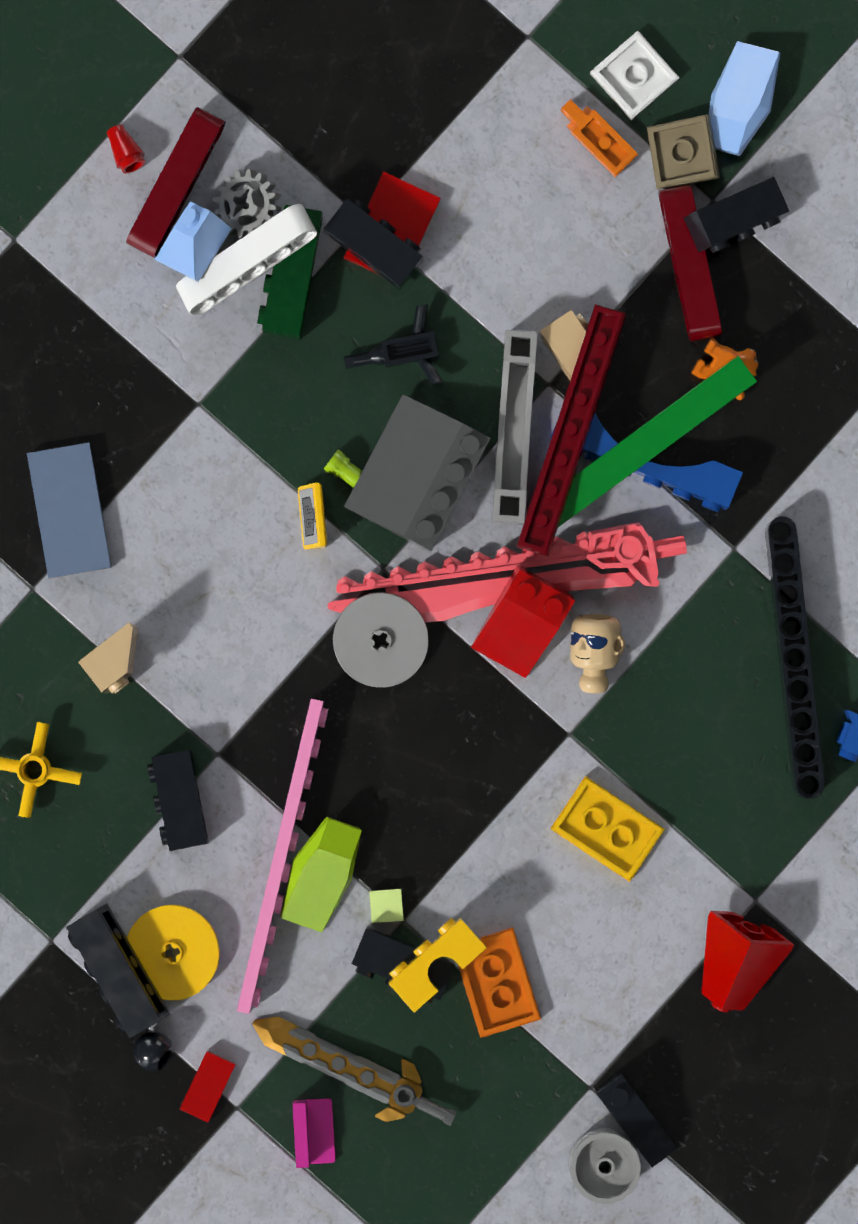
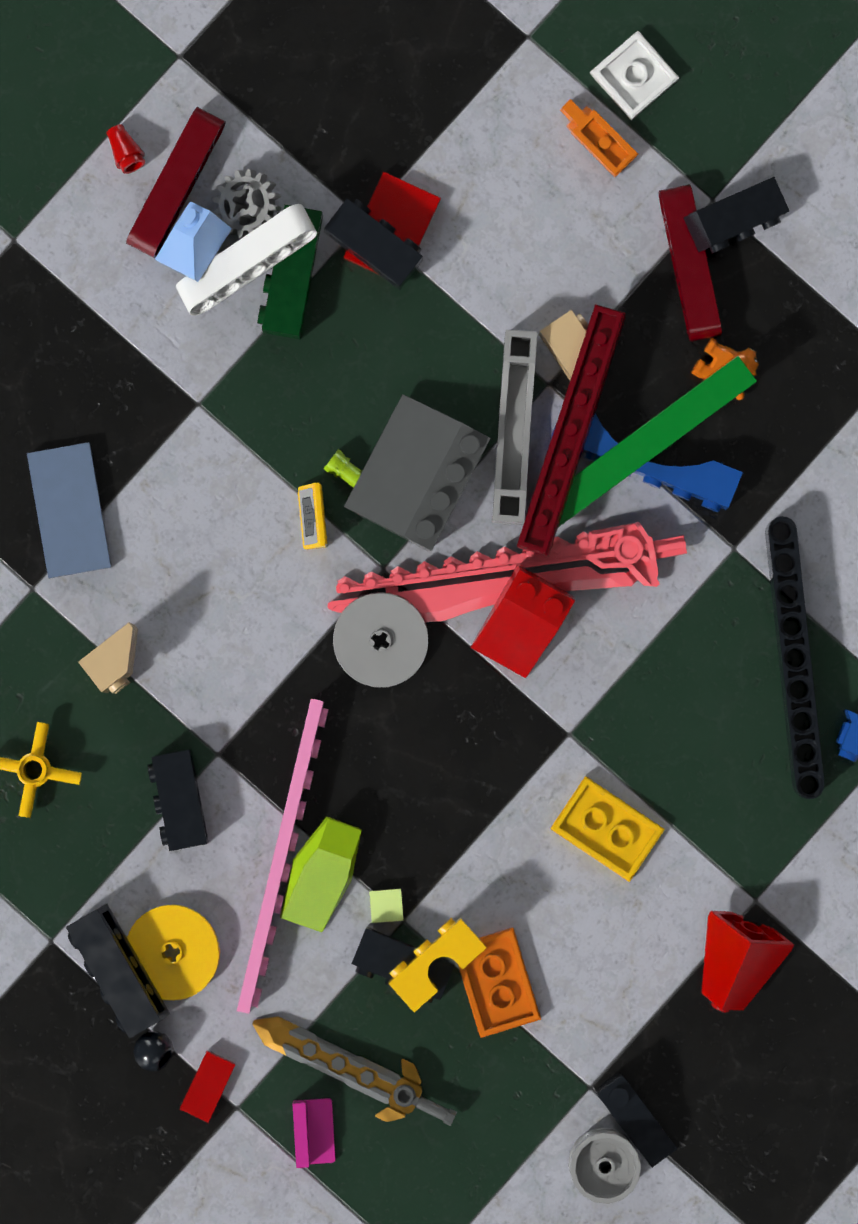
black piece [344,304,444,385] -> none
tan piece [569,614,625,693] -> none
dark tan tile [647,114,720,190] -> none
light blue piece [709,41,780,156] -> none

